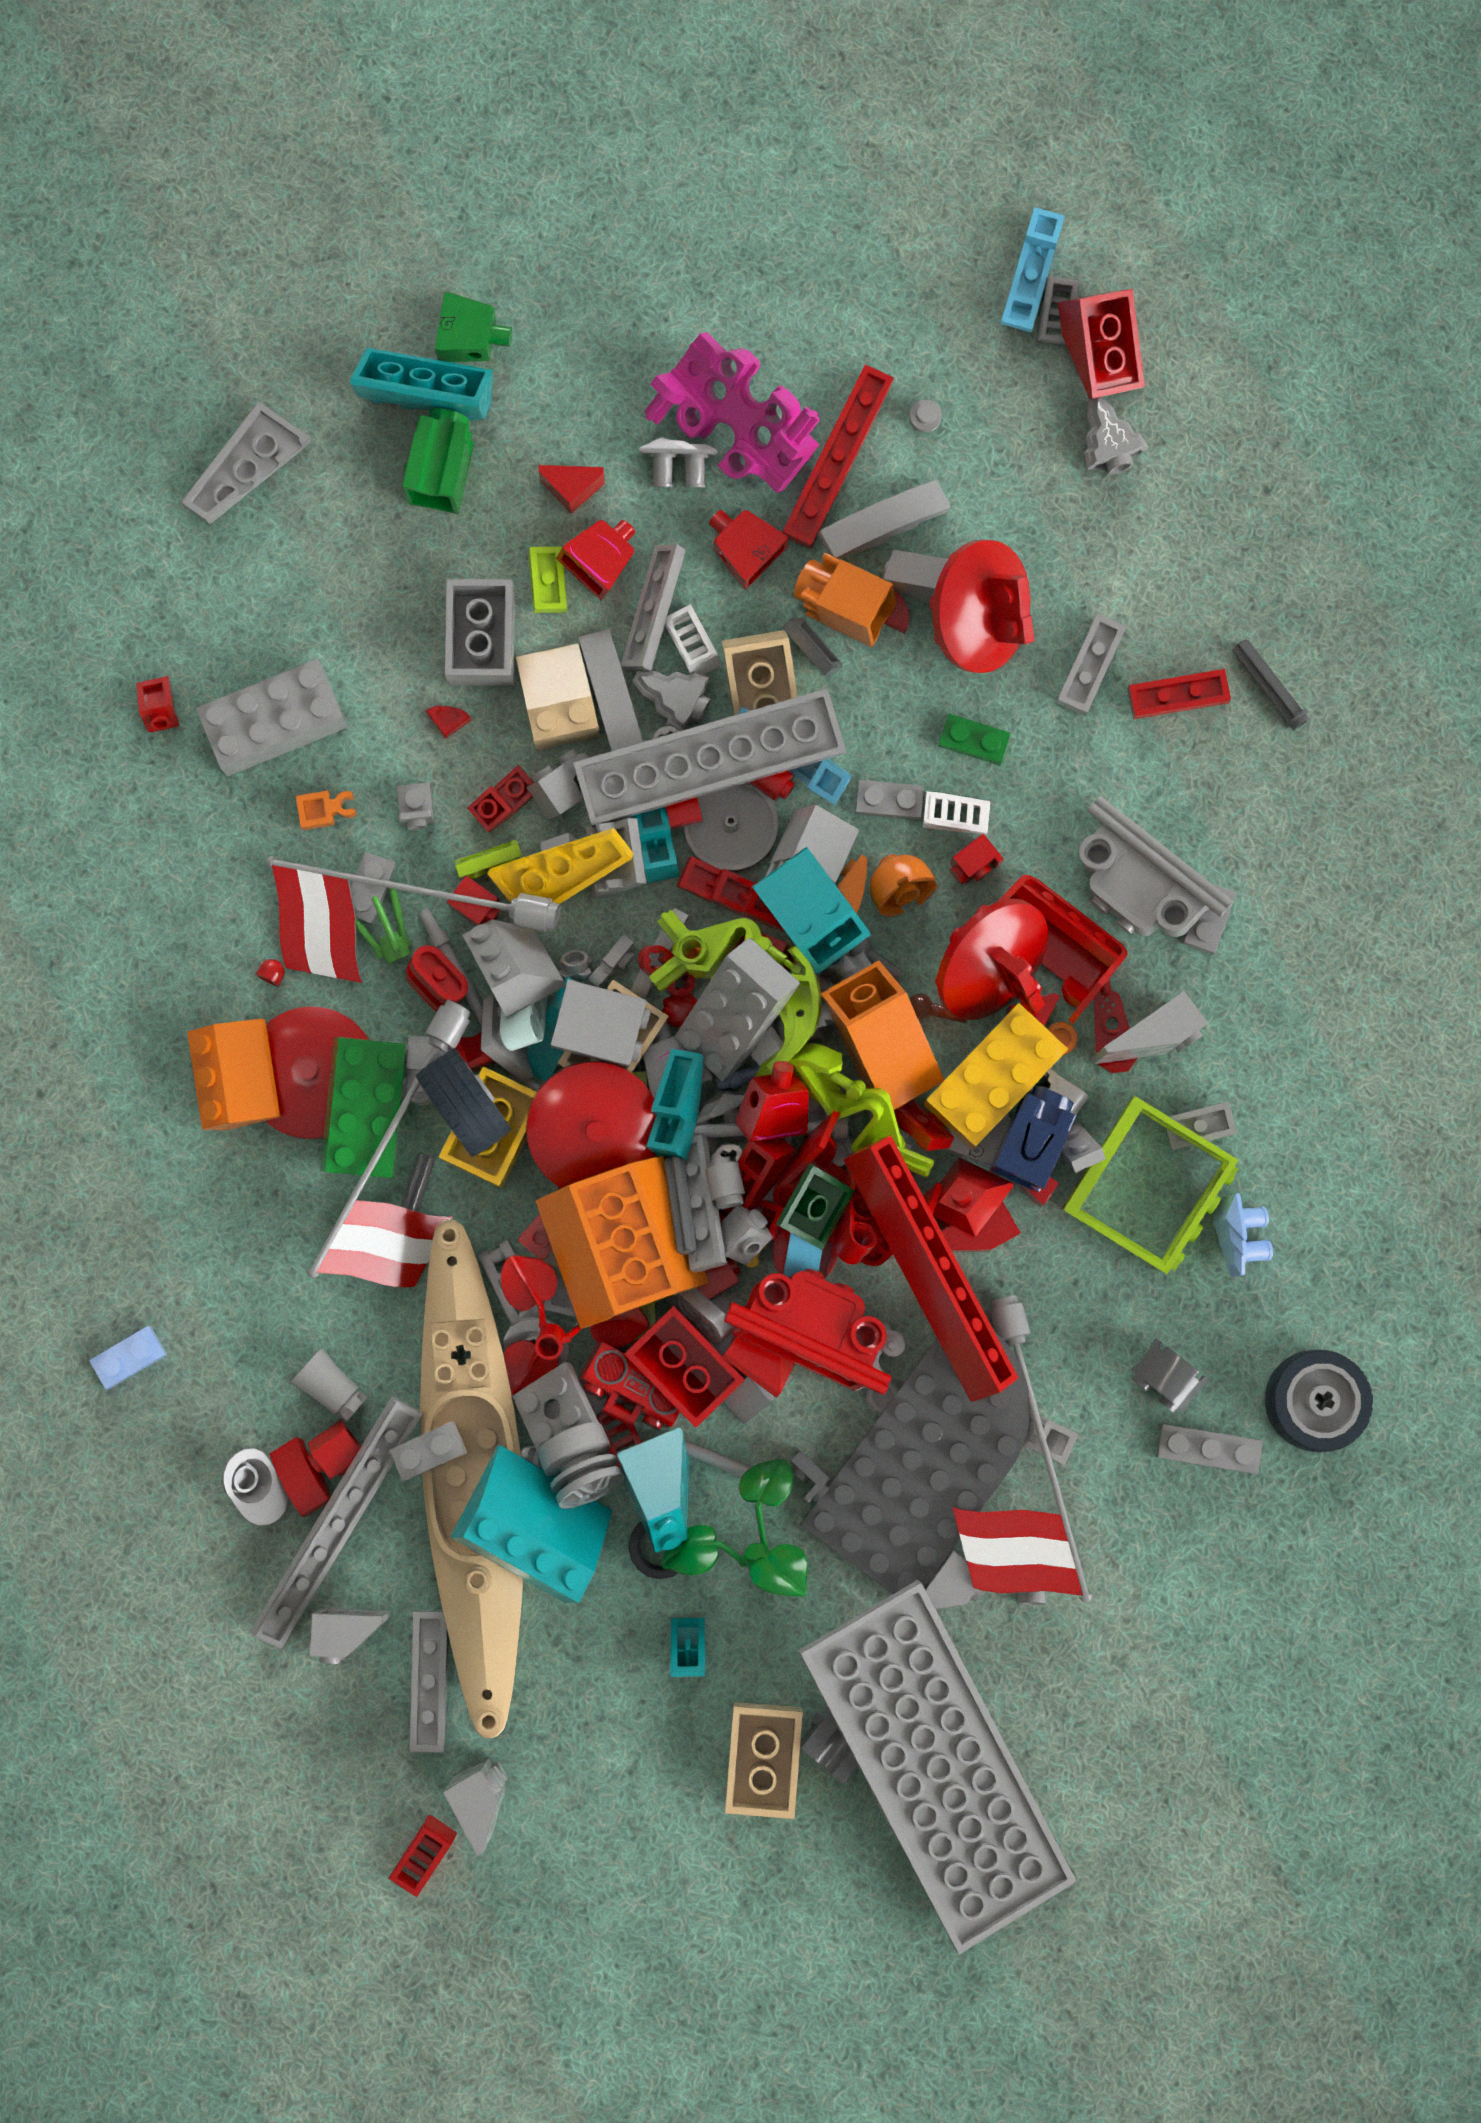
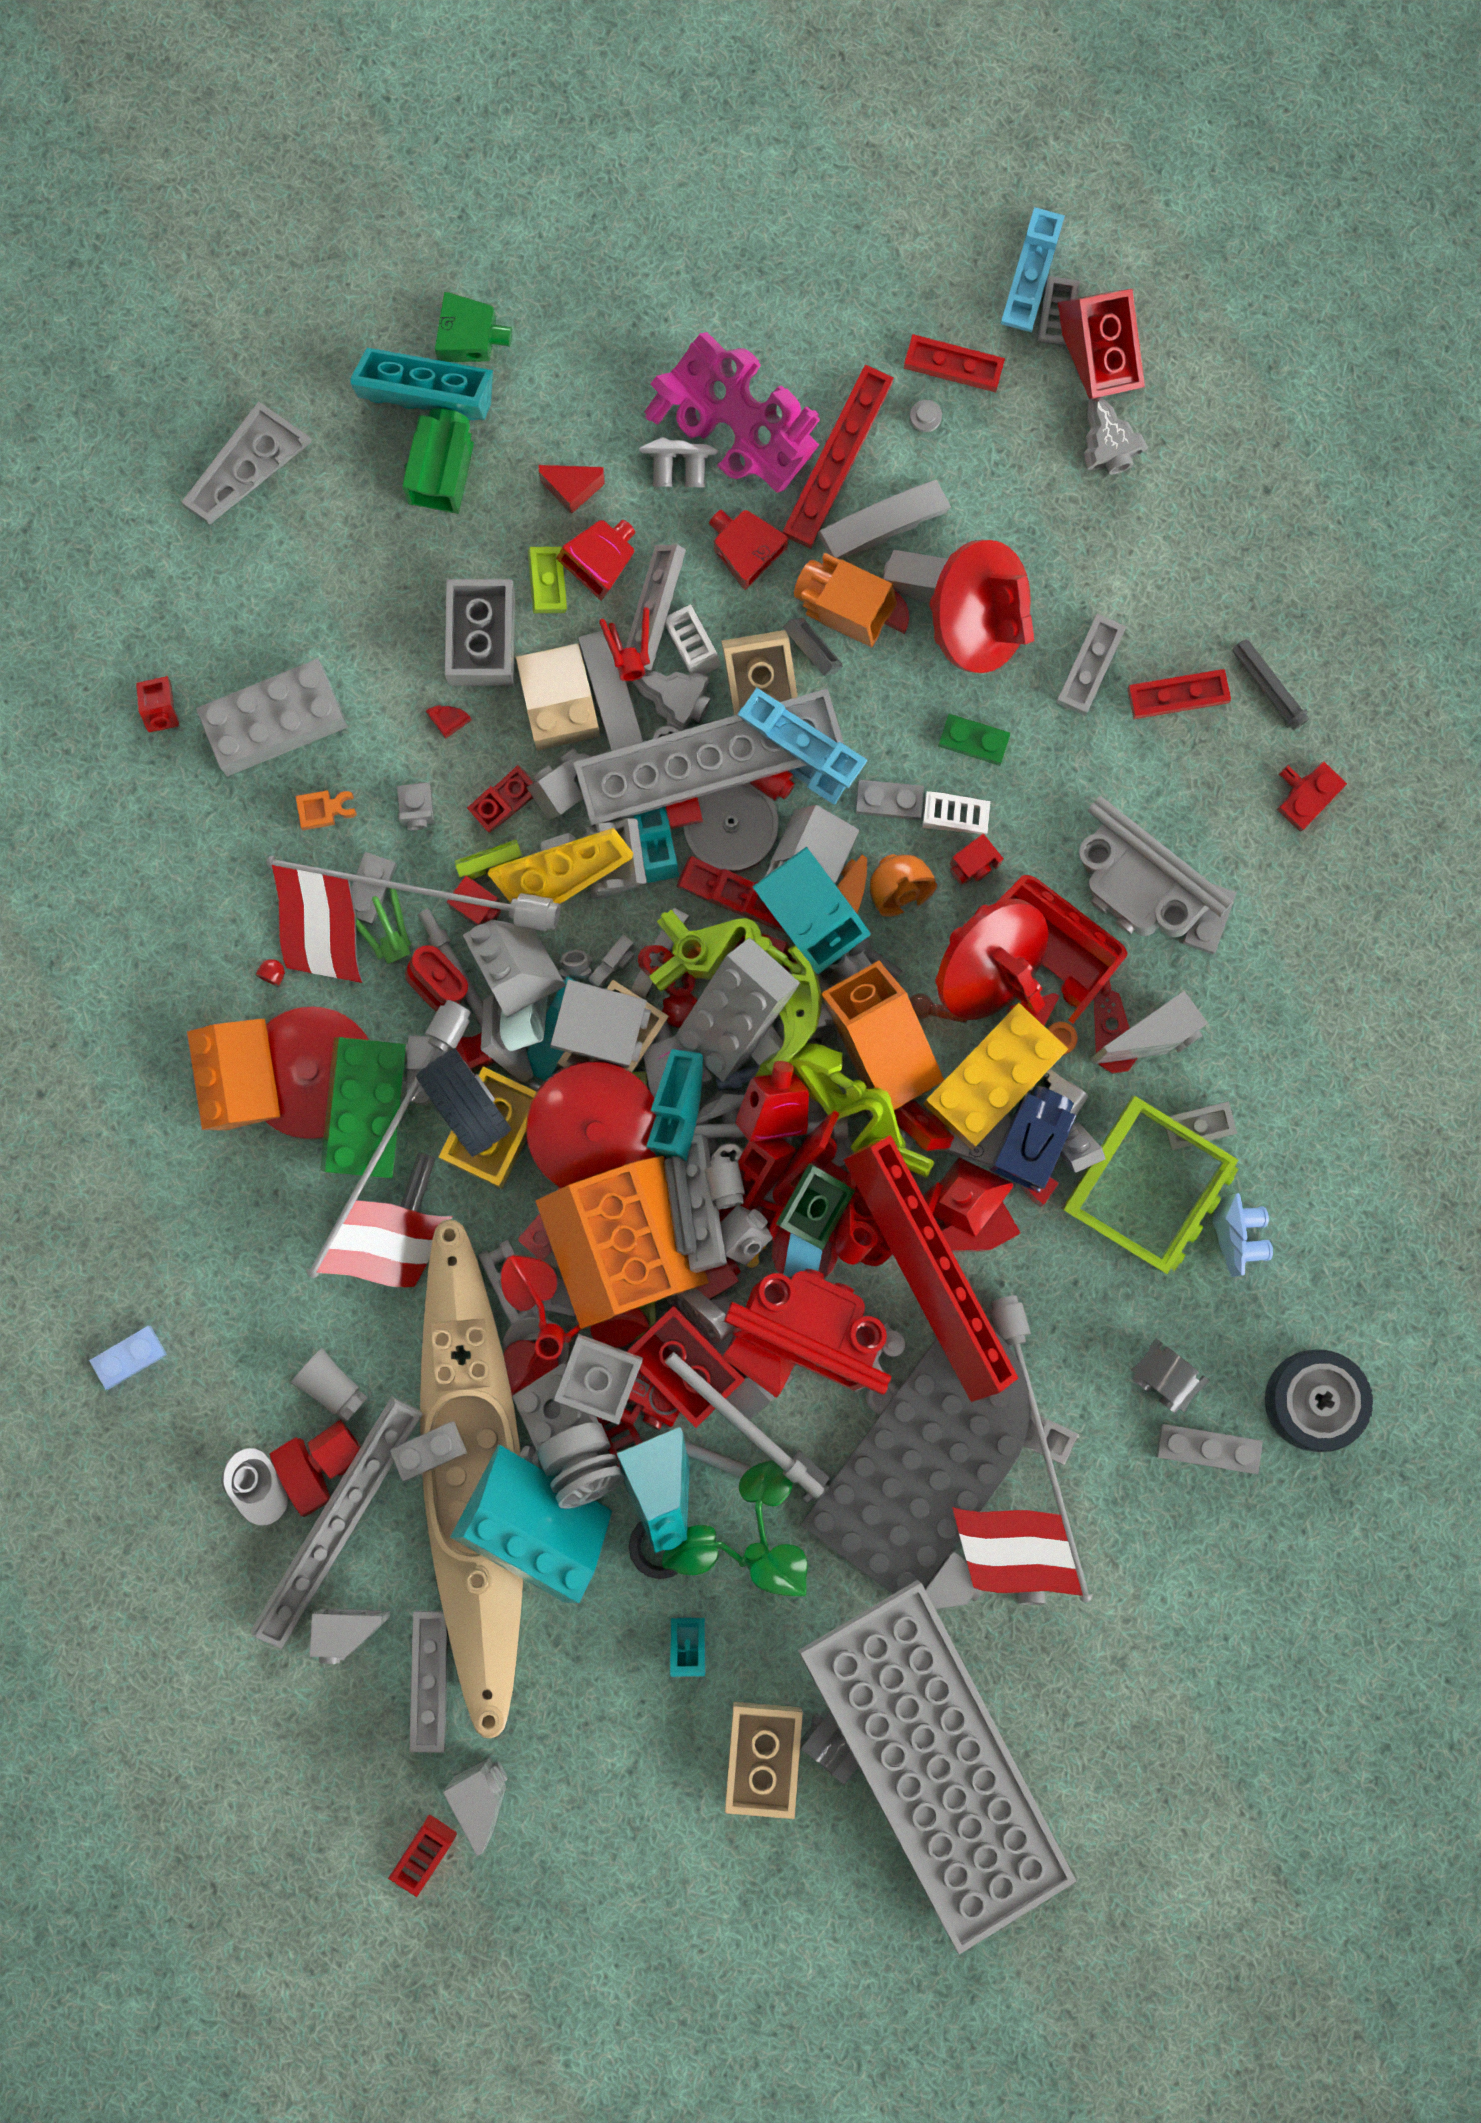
none -> light grey plate [554,1334,643,1425]
none -> red plant [599,607,650,681]
none -> light grey bar [665,1352,824,1499]
none -> medium azure slope [738,688,867,788]
none -> red plate [903,334,1005,393]
none -> red plate [1277,761,1347,832]

